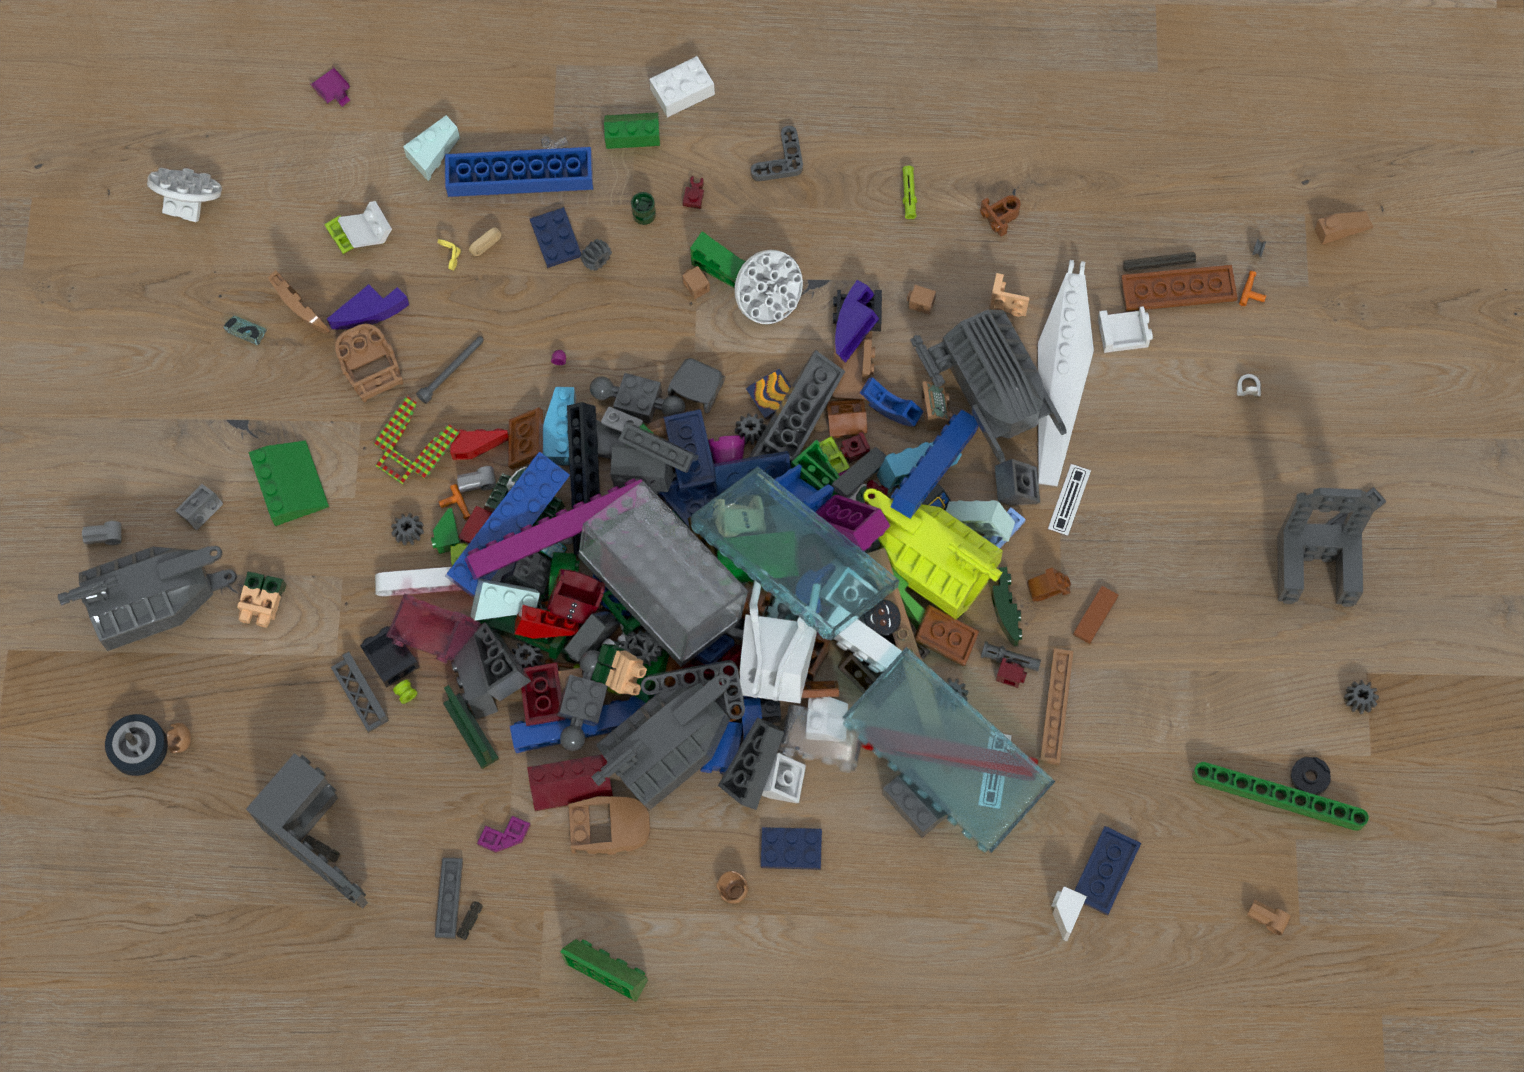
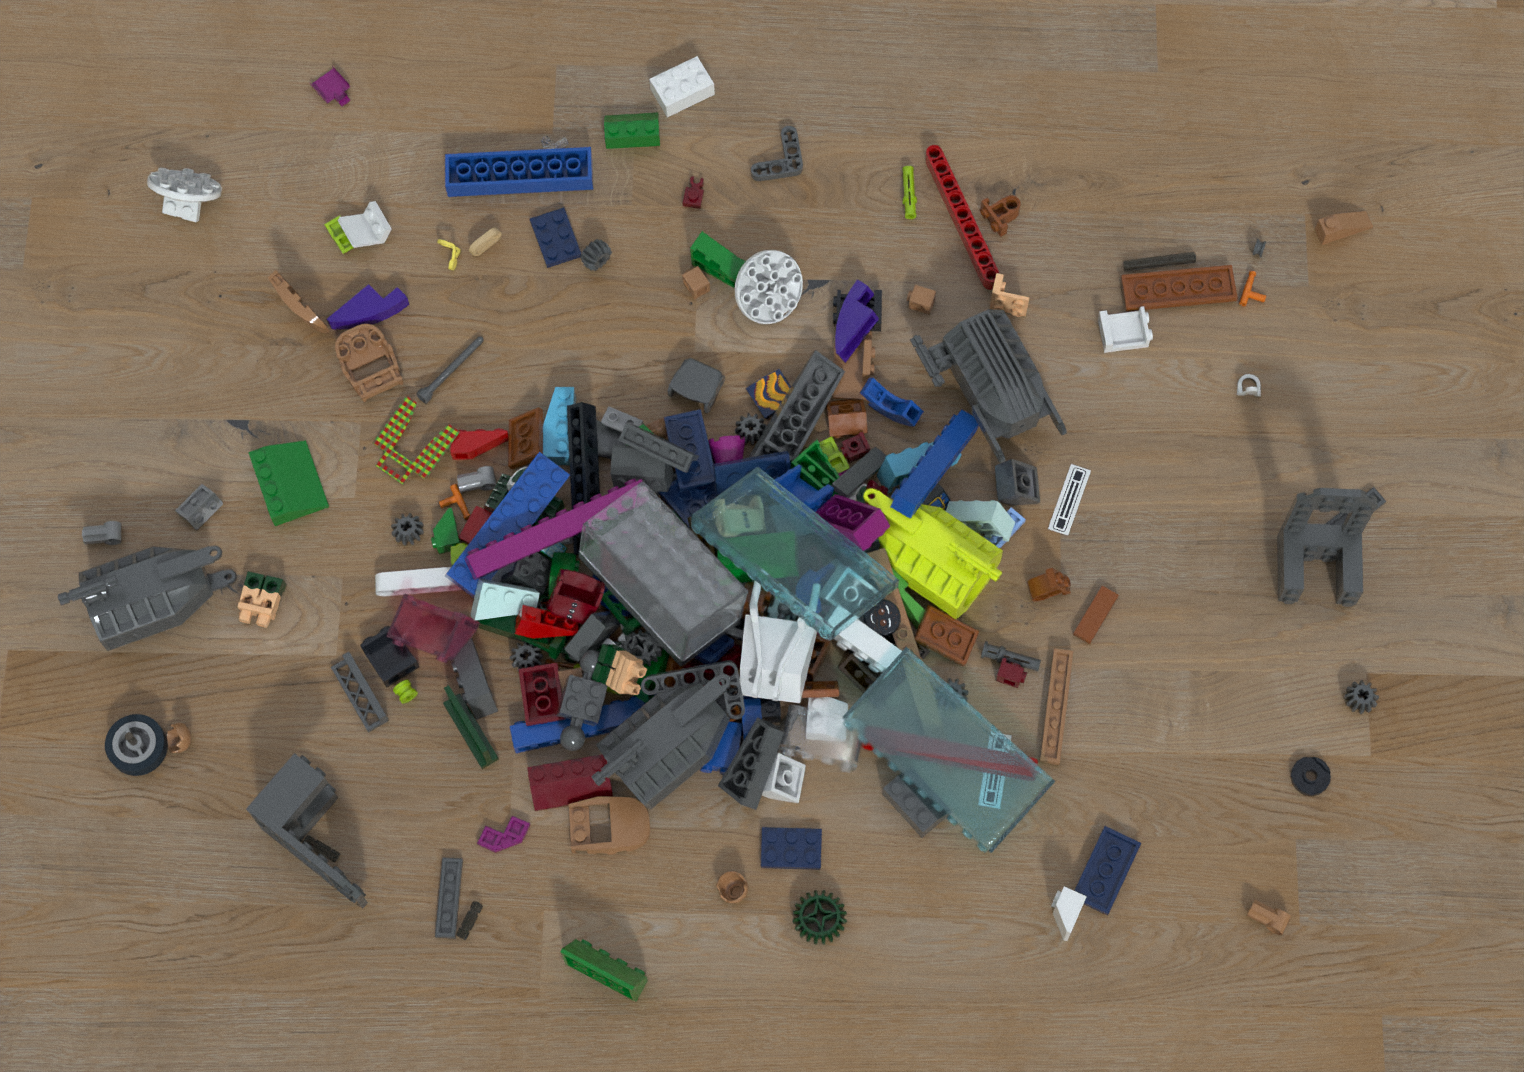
clear light blue slope [223,315,267,345] -> none
light aqua wedge [403,115,460,181] -> none
dark grey wedge [470,623,531,701] -> none
magenta hinge [551,350,566,365] -> none
dark grey brick [590,373,686,424] -> none
dark green wheel [631,192,656,225] -> none
medium nougat slope [921,381,952,431] -> none
dark green slope [991,567,1022,647] -> none
white hinge [1038,260,1094,486] -> none
green beam [1192,762,1369,831] -> none
none -> dark green gear [793,890,847,945]
none -> red beam [925,145,1000,290]

